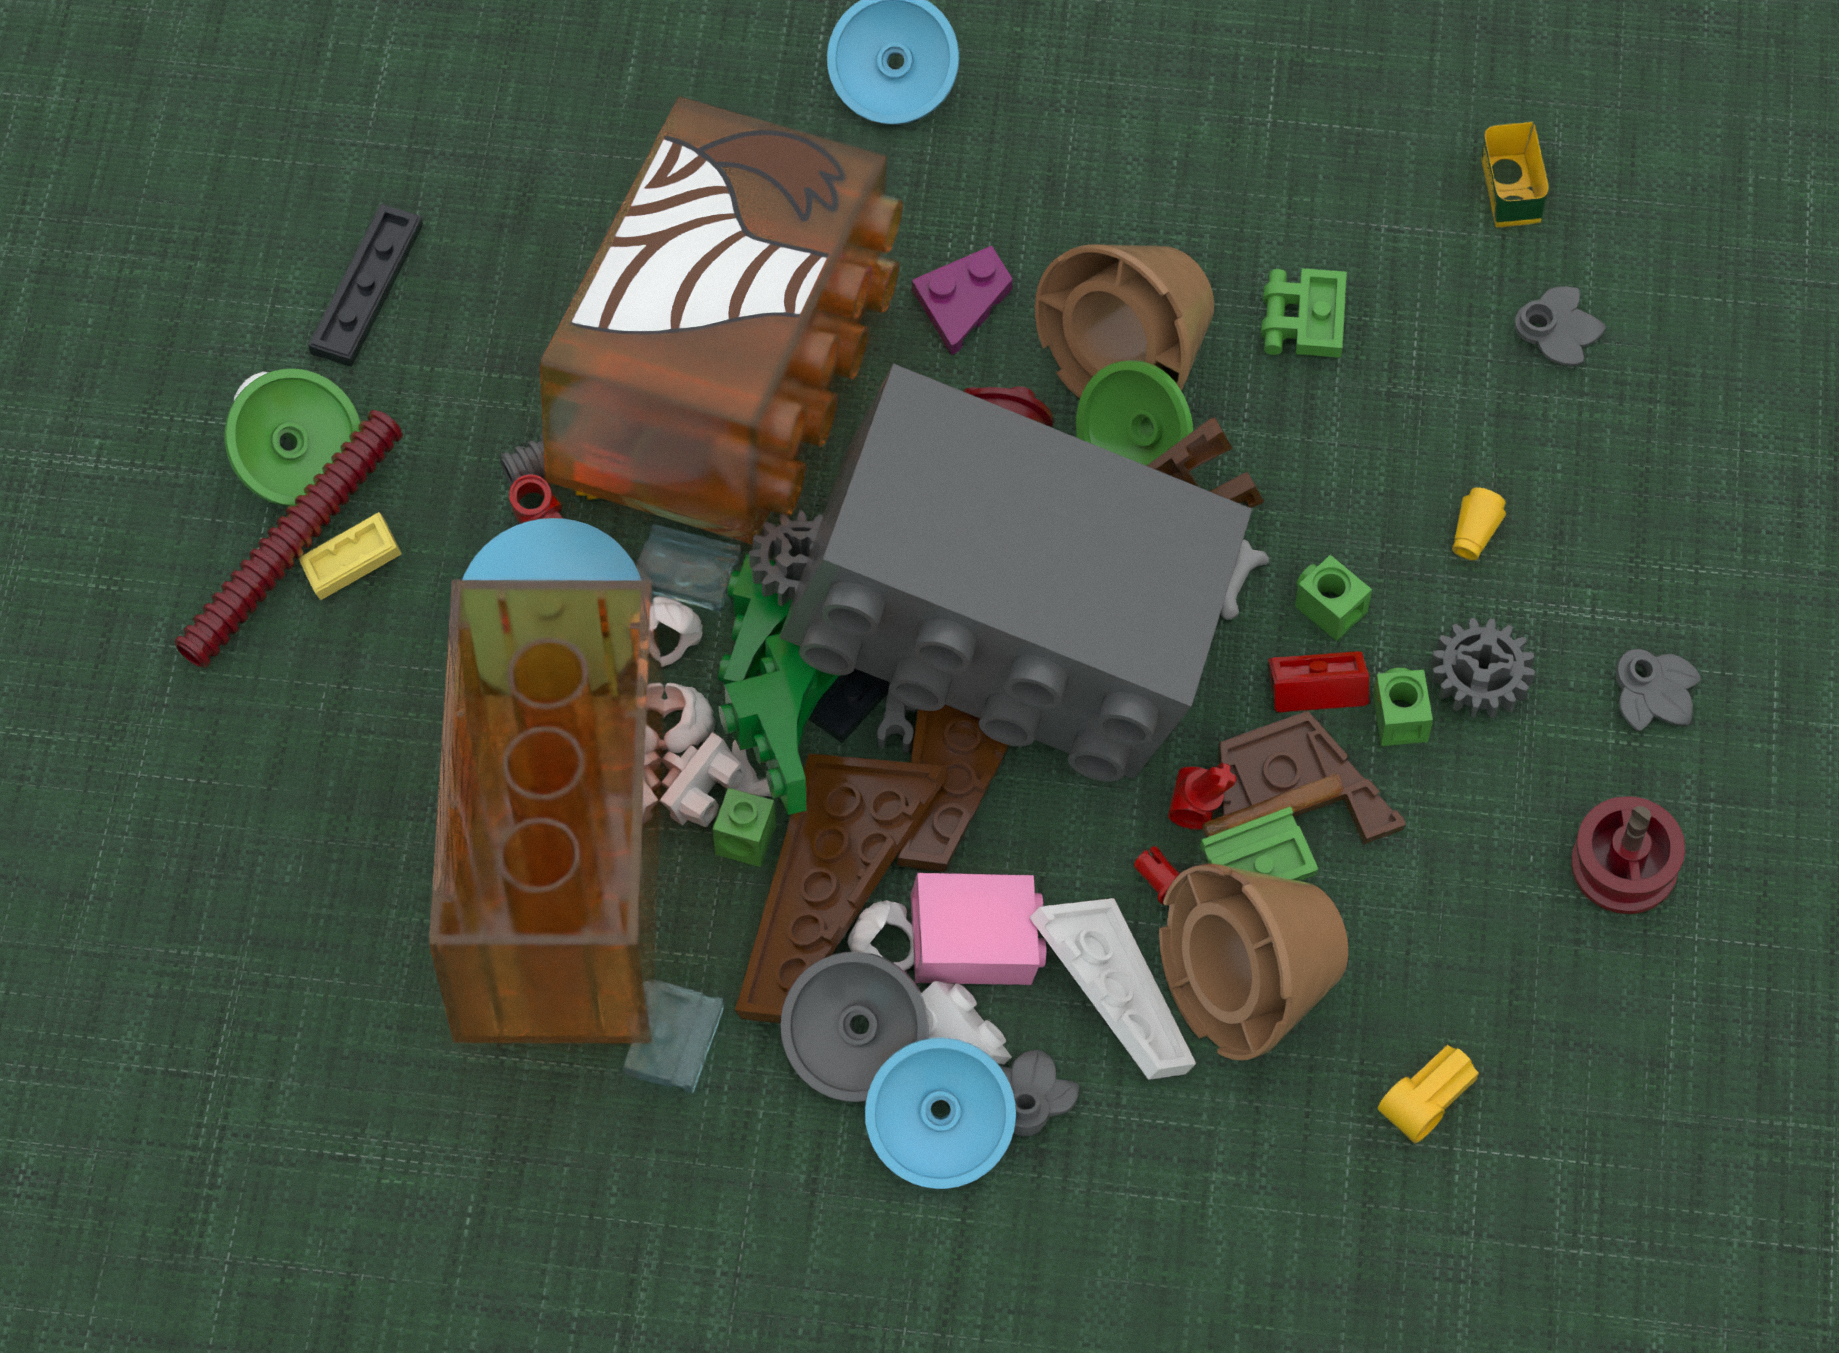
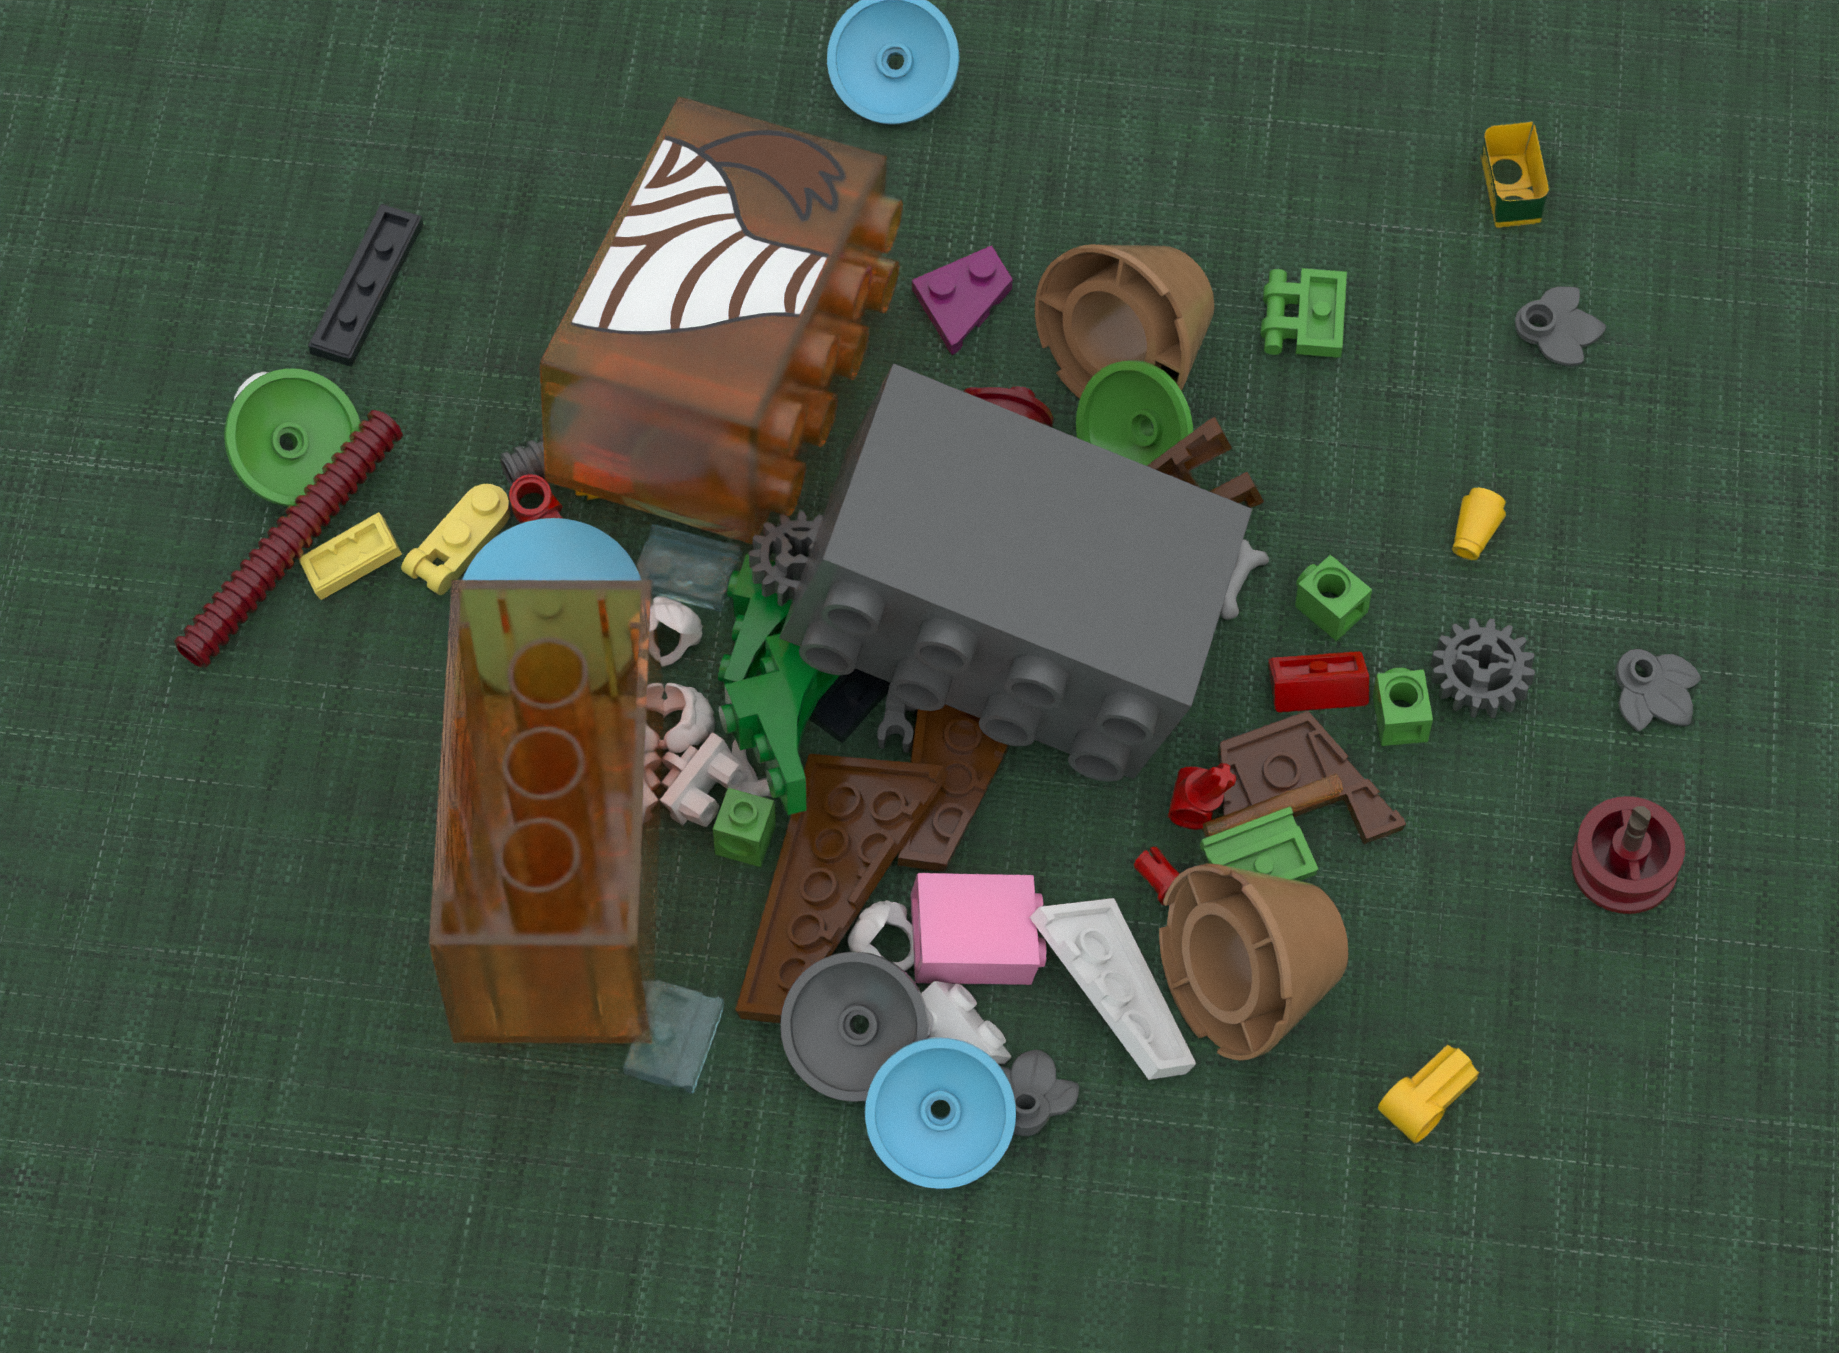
none -> light yellow plate [401,484,510,595]

